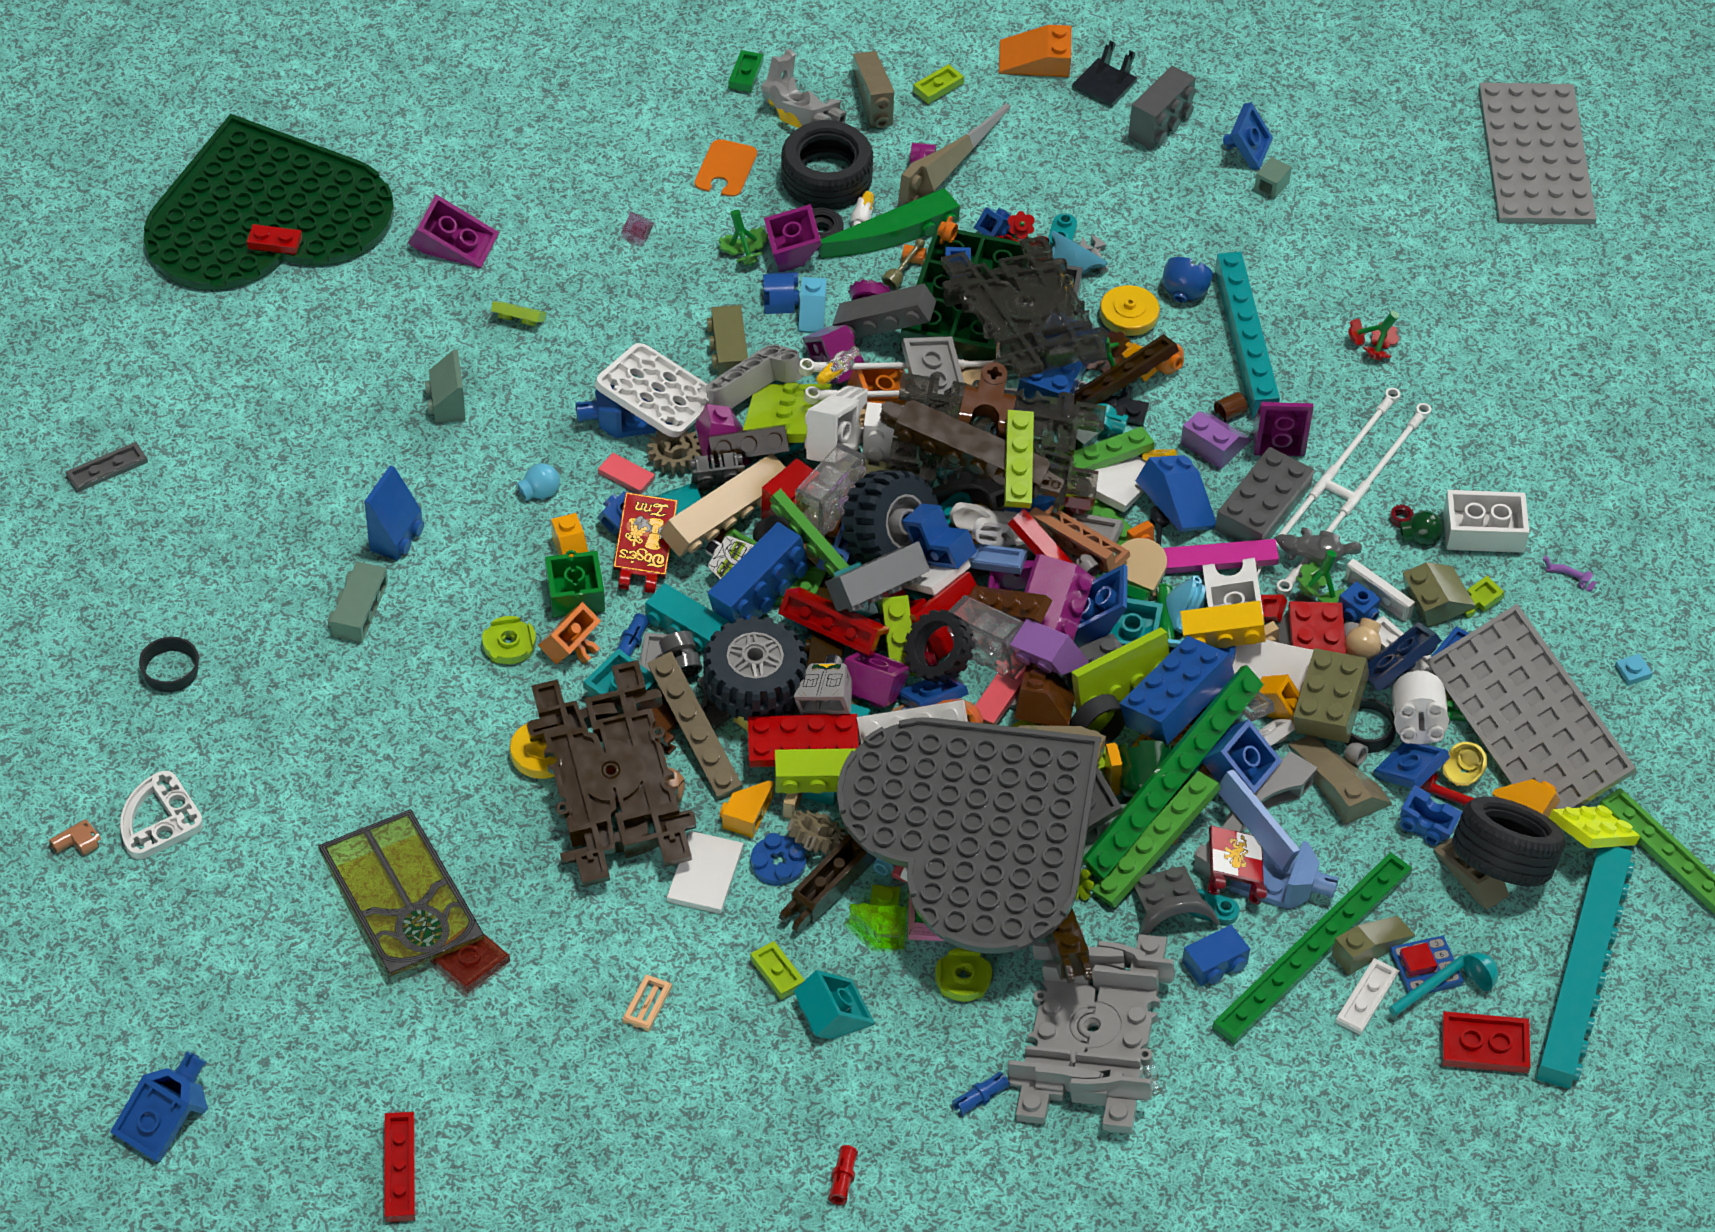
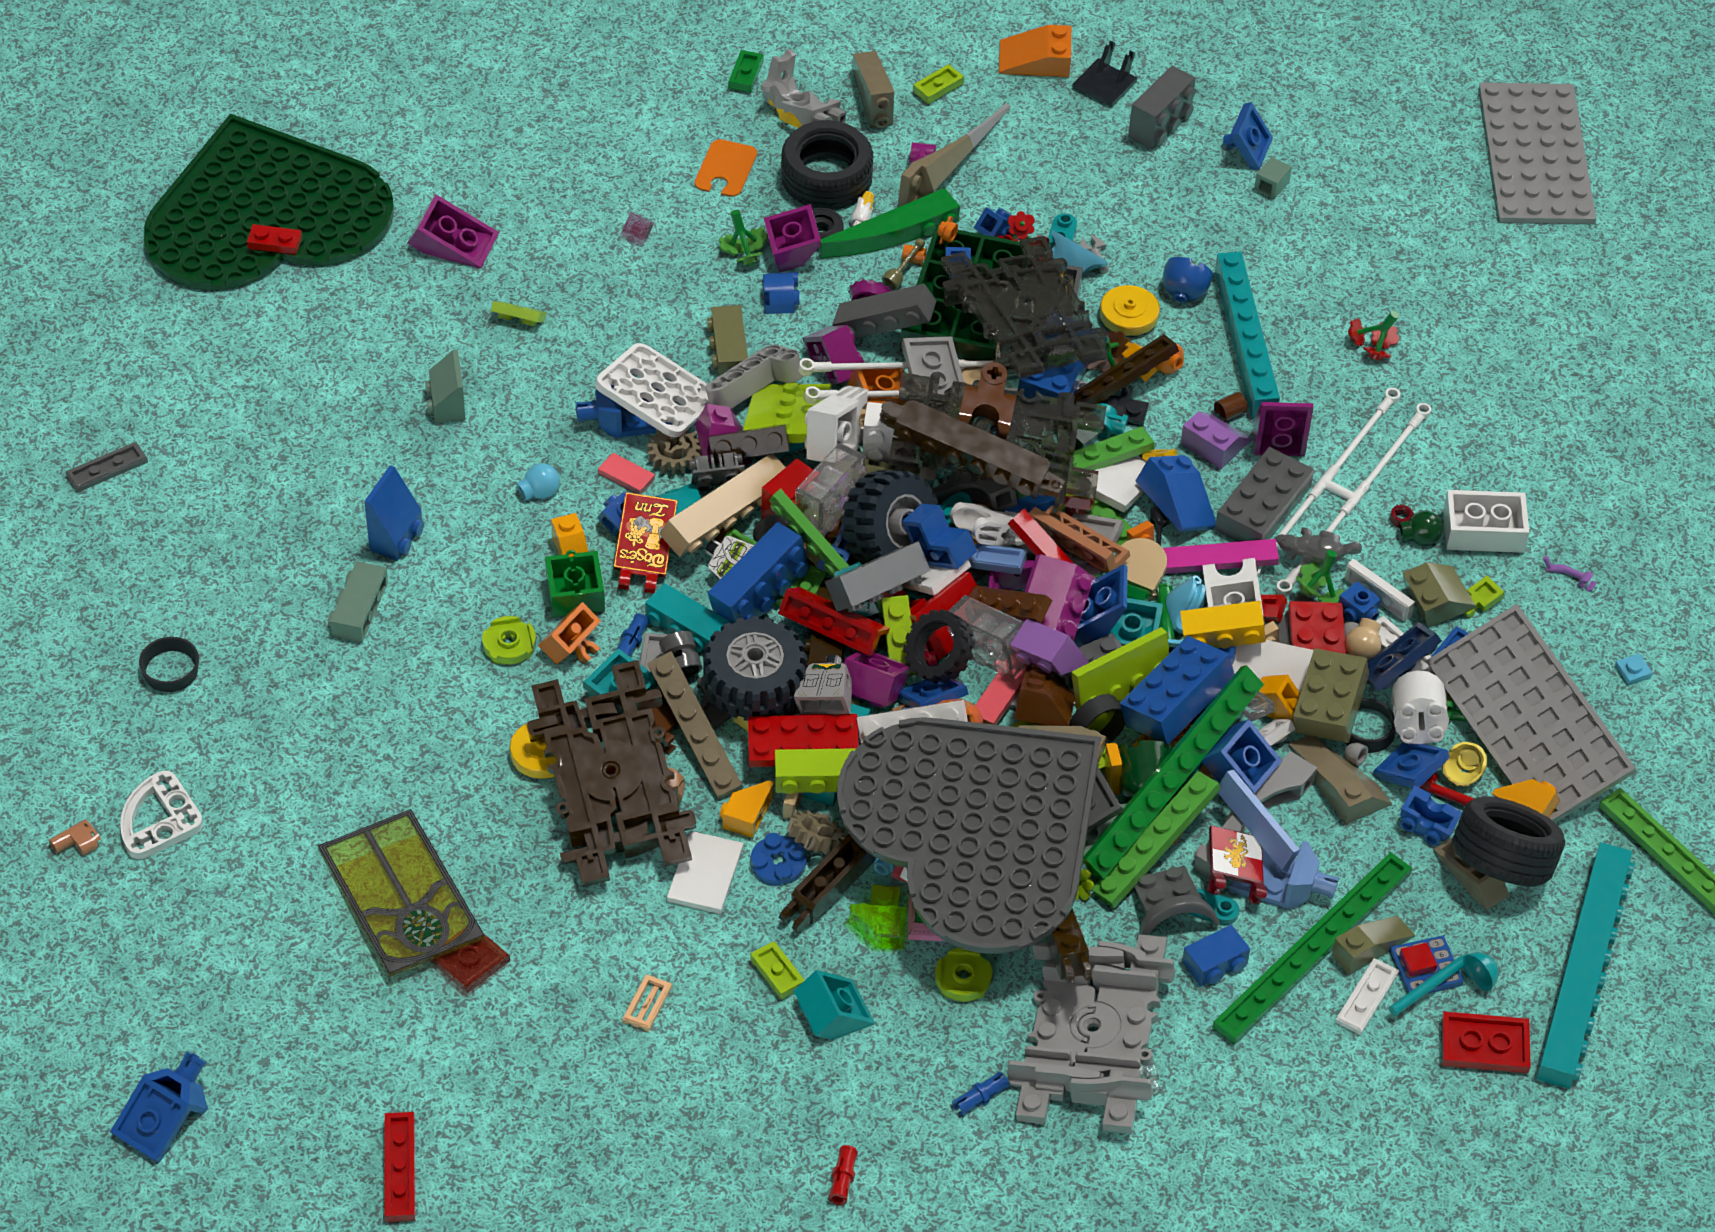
medium azure slope [798,277,827,333] -> none
clear piece [816,346,860,385] -> none
lime plate [1004,410,1034,508] -> none
light grey hinge [1076,554,1099,574] -> none
neon yellow plate [1548,805,1640,848] -> none

